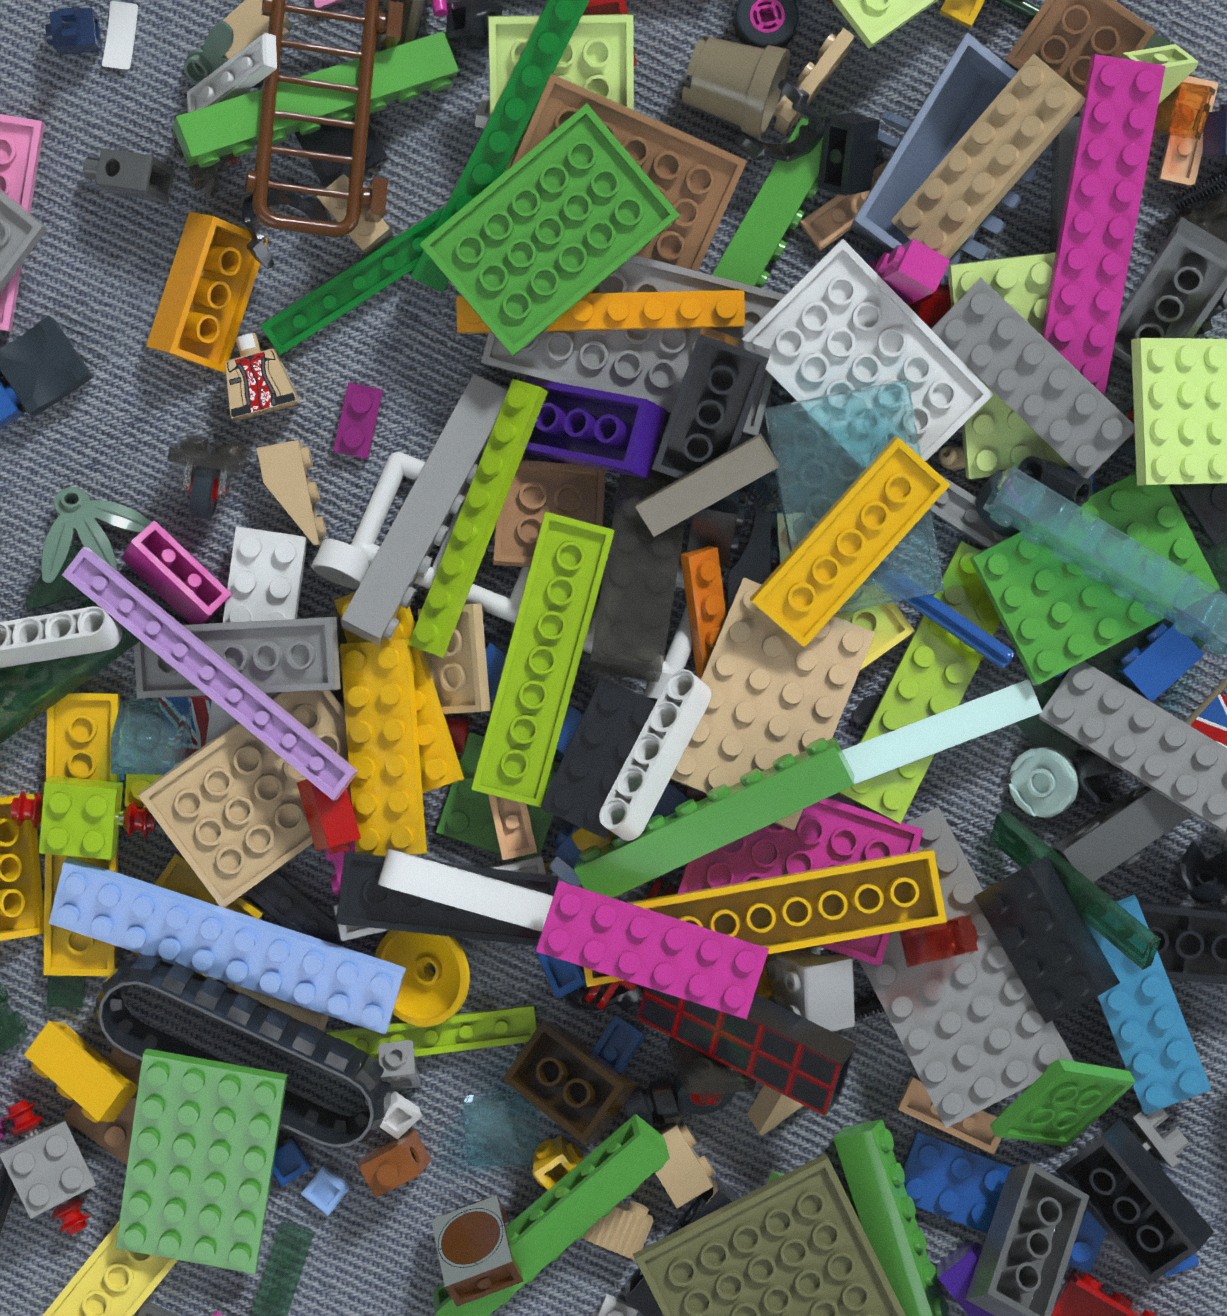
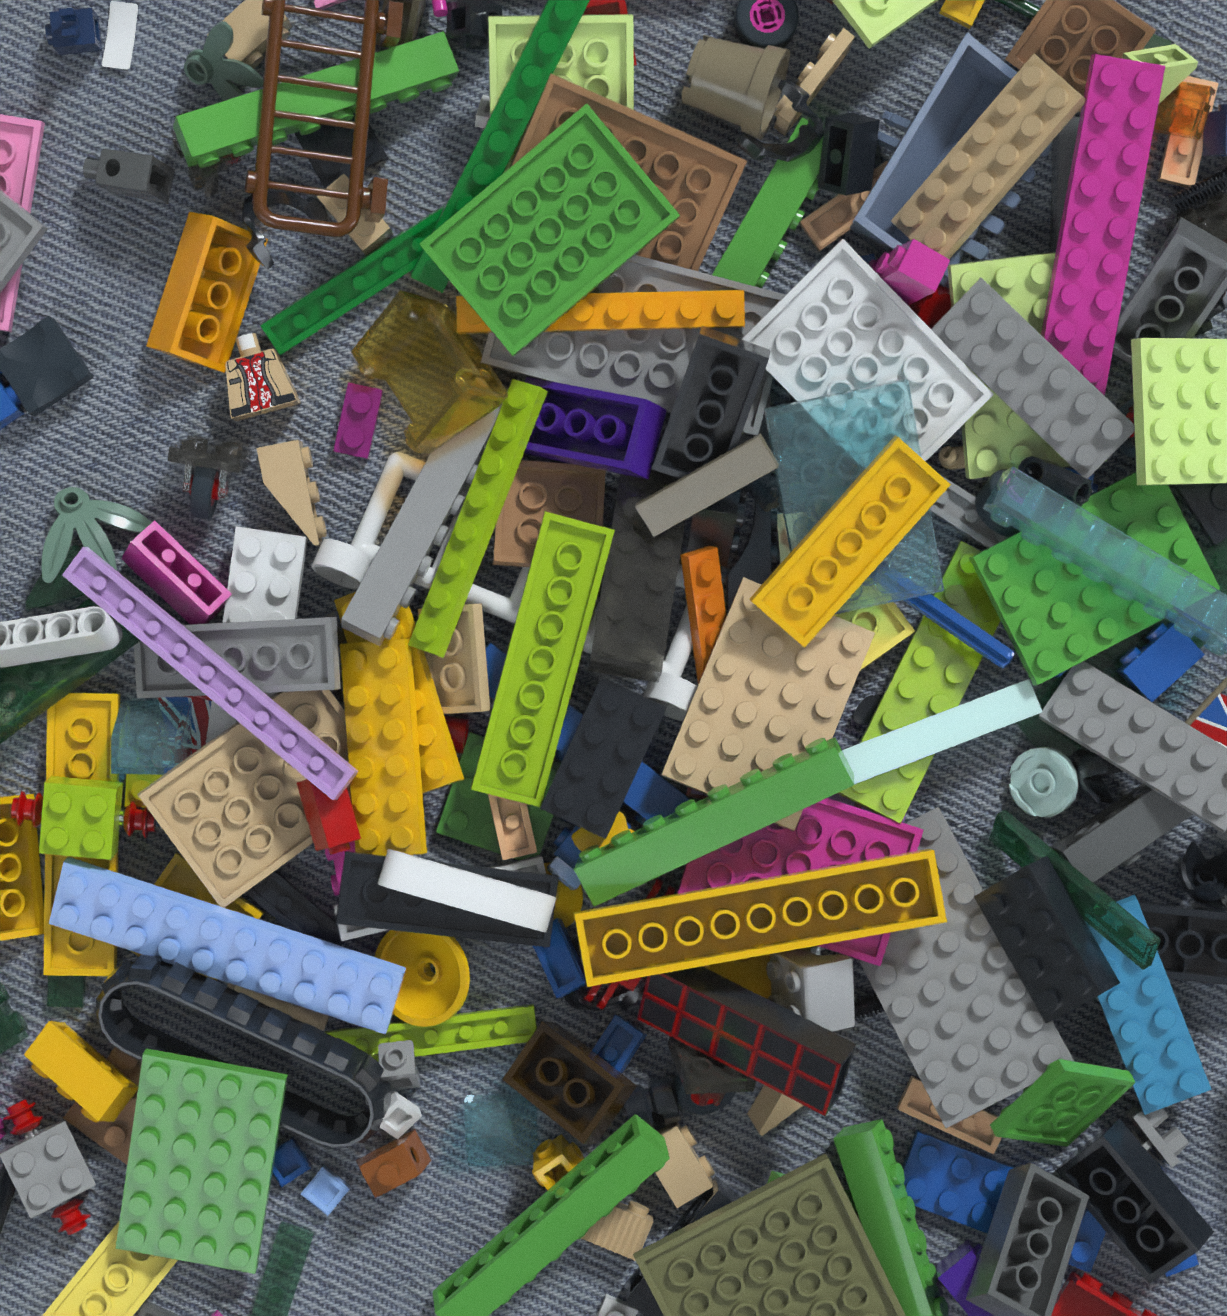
white tile [187,33,277,112] -> none
reddish brown panel [431,1195,524,1307] -> none
dark pink plate [536,880,769,1019] -> none
white beam [599,669,711,841] -> none
clear red brick [899,915,978,968] -> none
none -> clear yellow windscreen [351,290,508,454]

